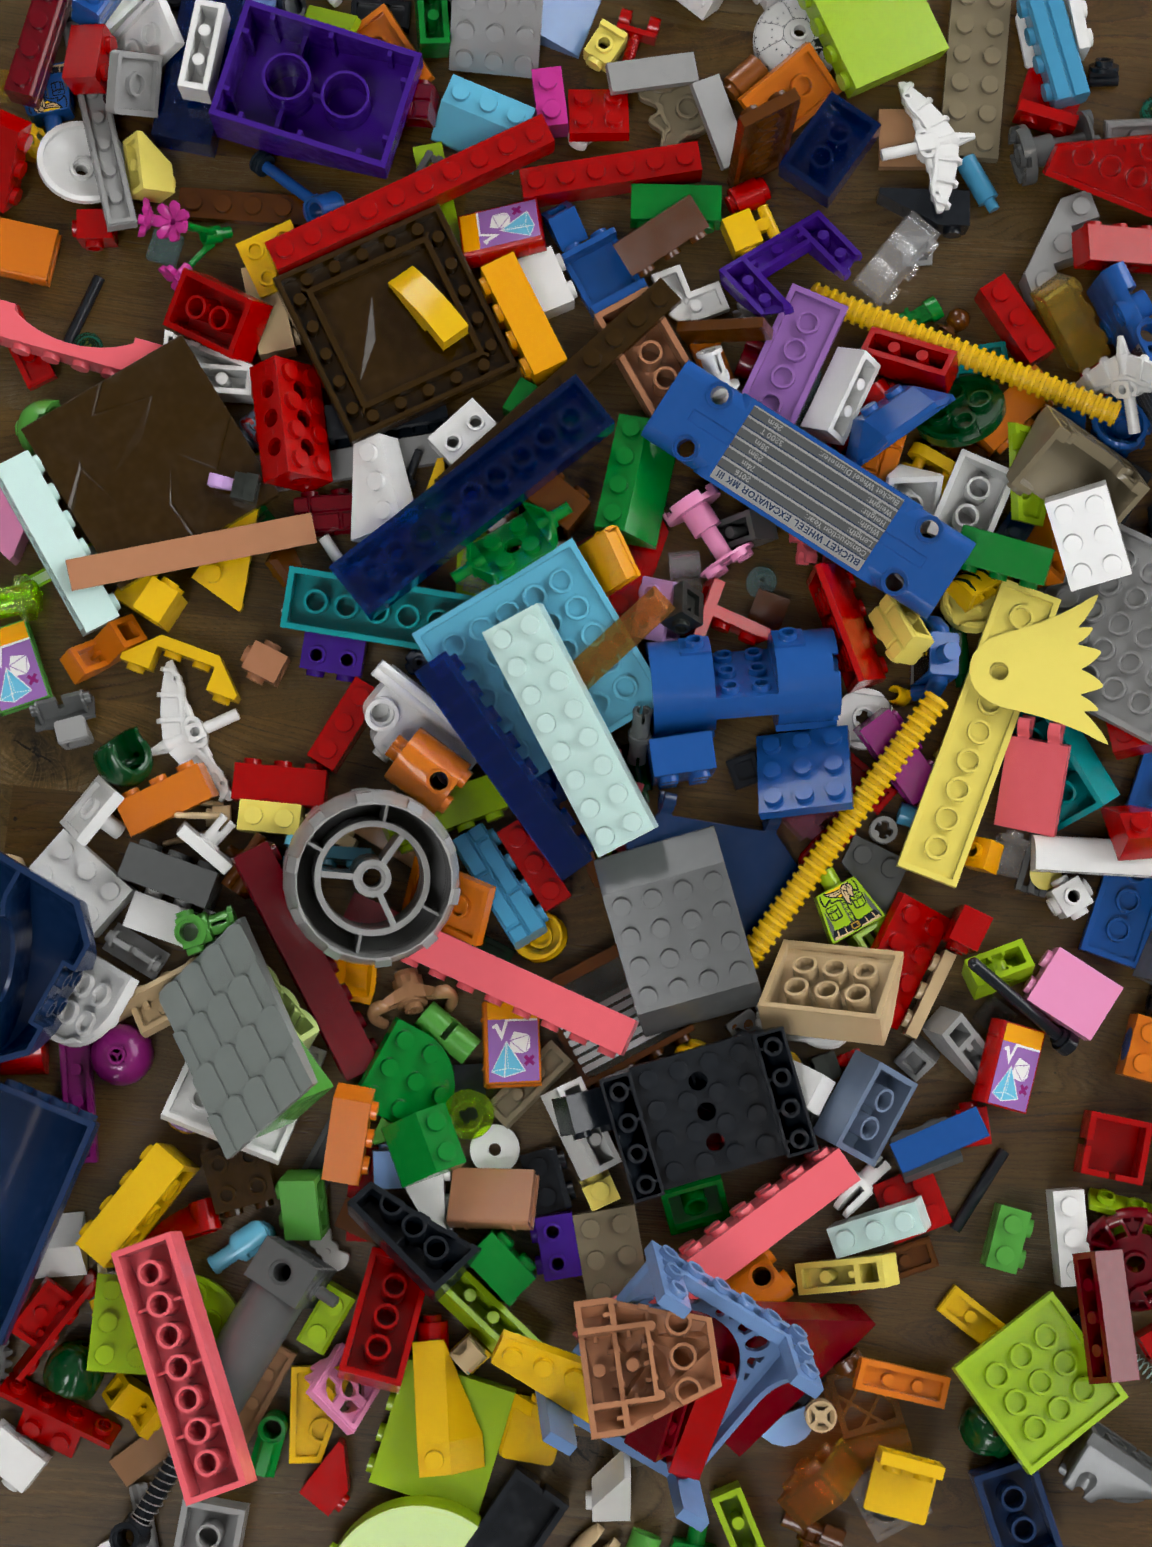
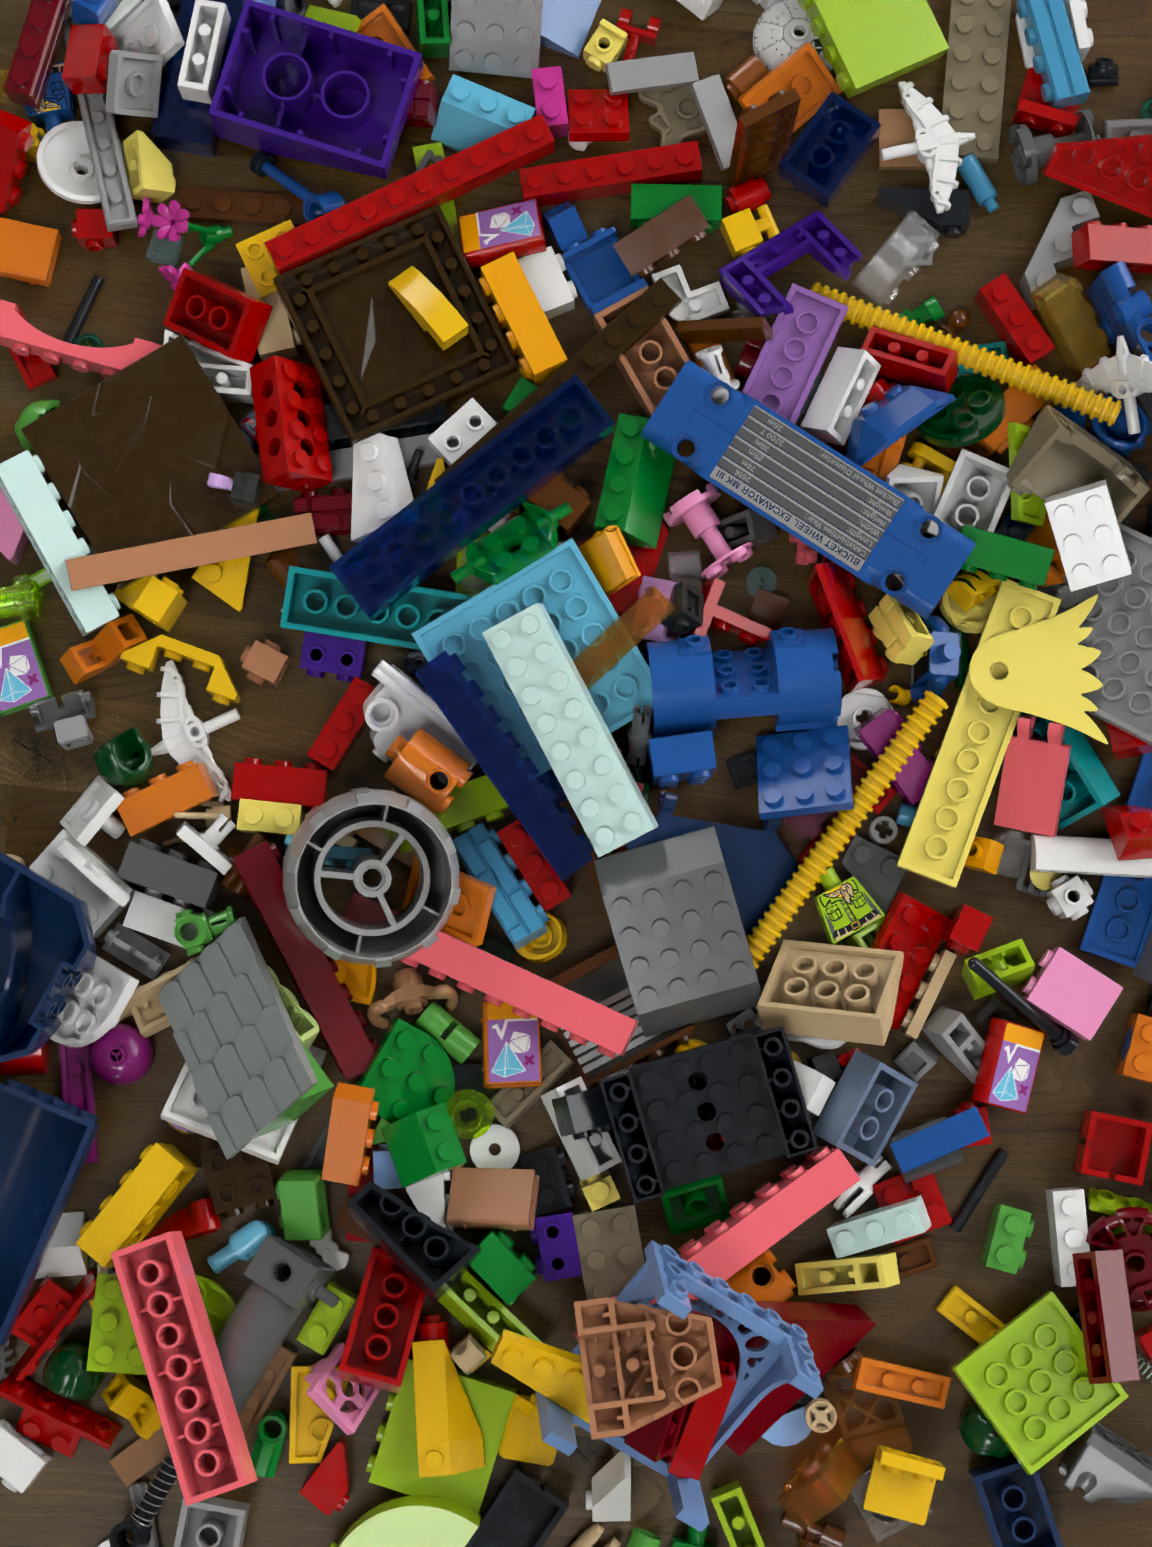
none -> white tile [57,841,130,907]

